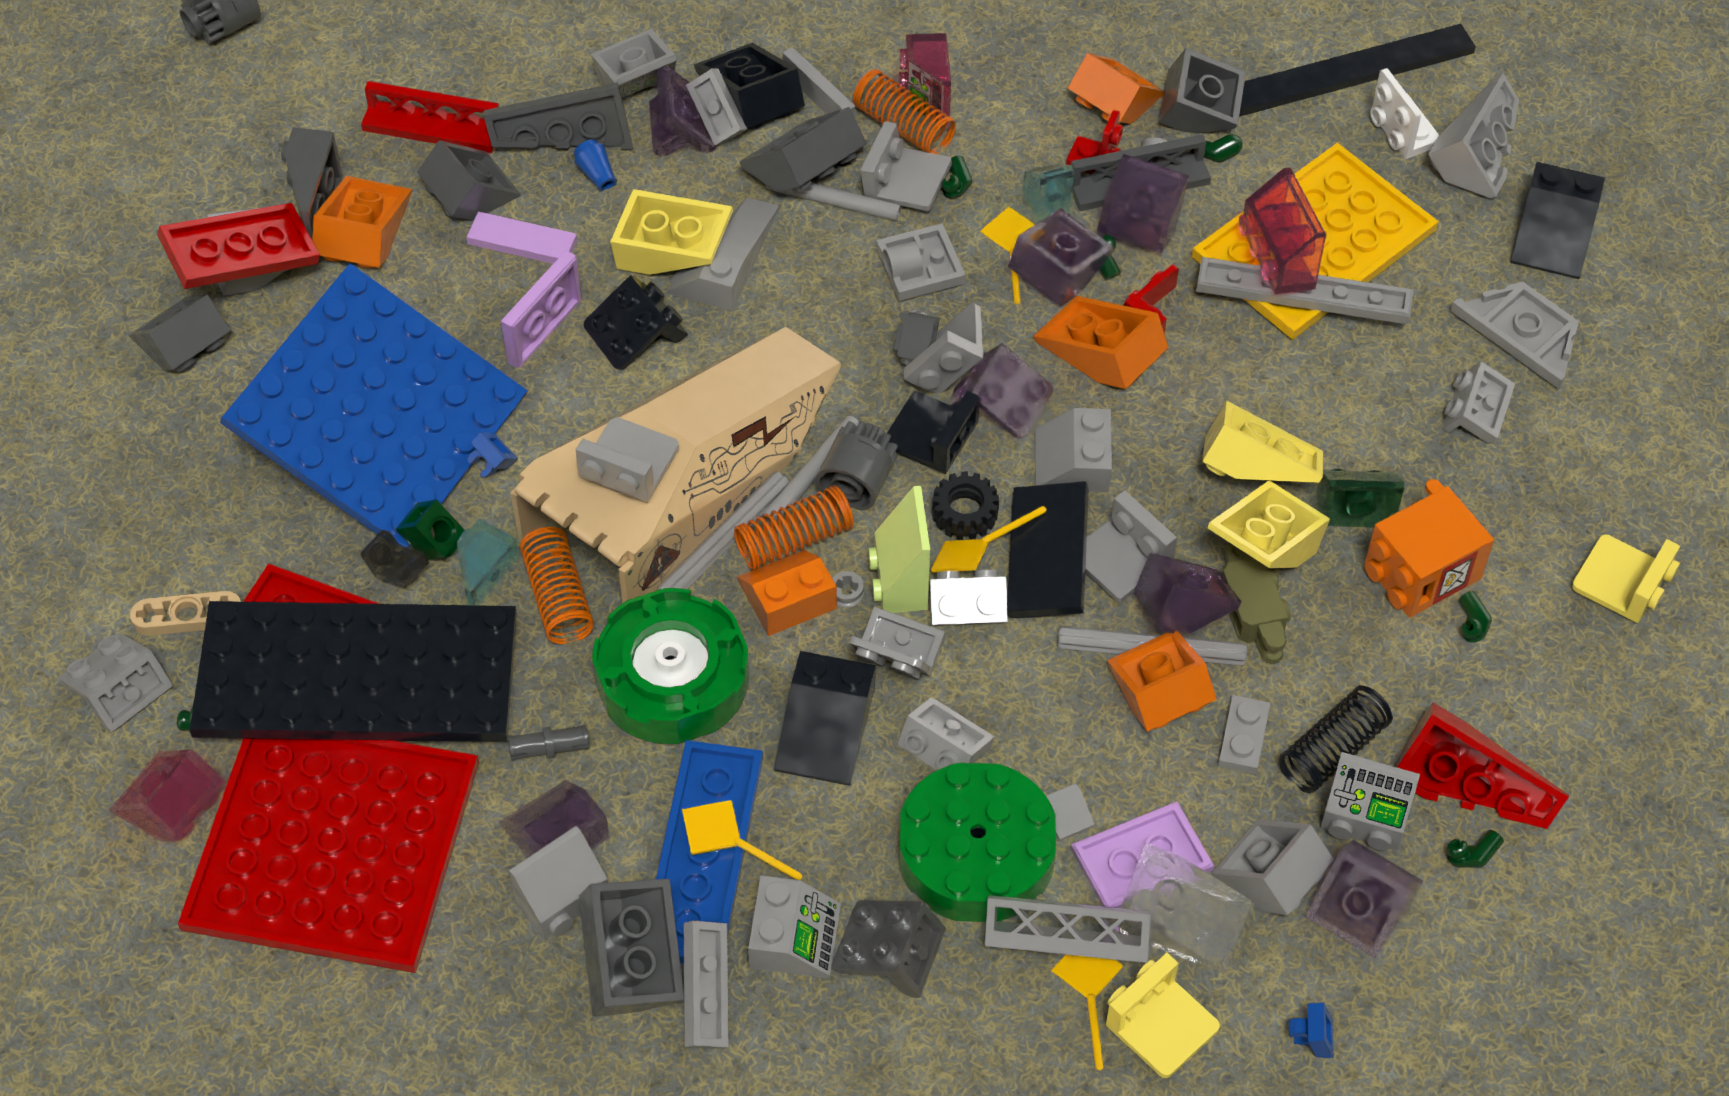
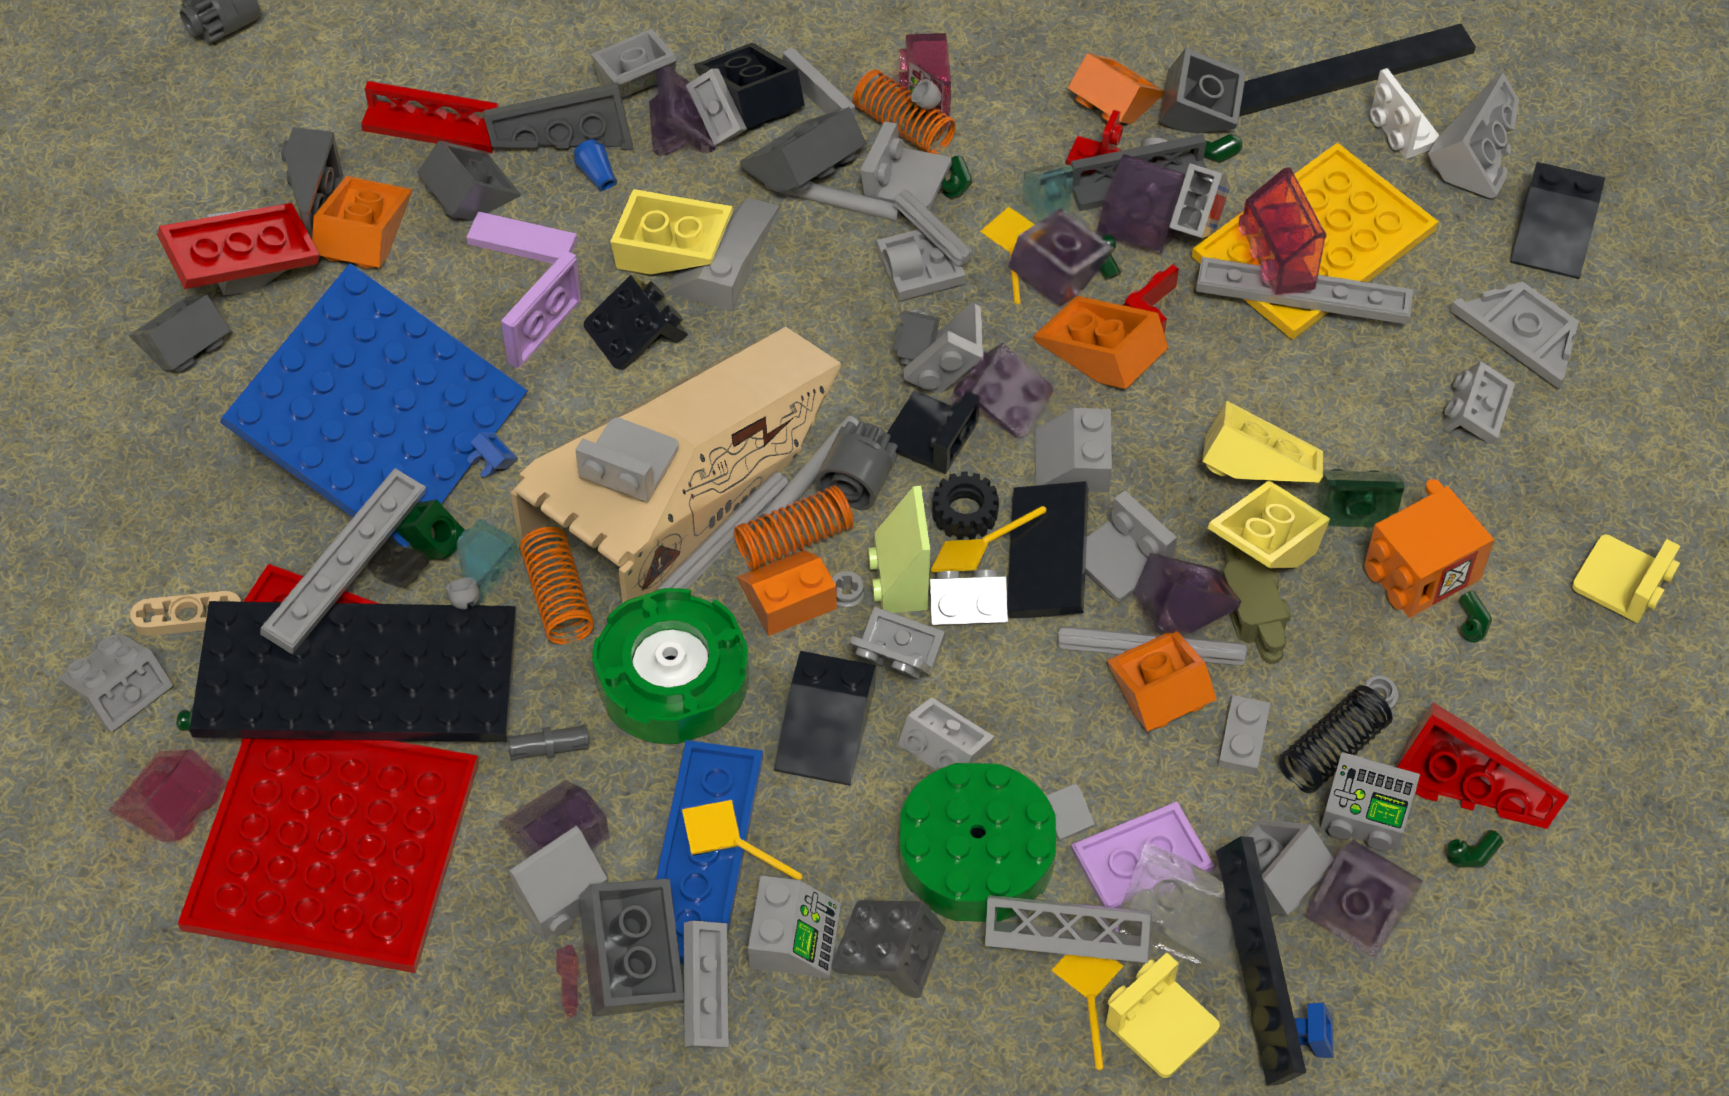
none -> light grey tile [260,468,426,655]
none -> light grey hinge [446,577,479,610]
none -> clear pink piece [556,945,579,1018]
none -> light grey axle [894,190,972,266]
none -> light grey hinge [911,79,941,110]
none -> light grey torso [1169,163,1230,238]
none -> black plate [1216,836,1306,1085]
none -> light grey plate [1359,676,1398,713]

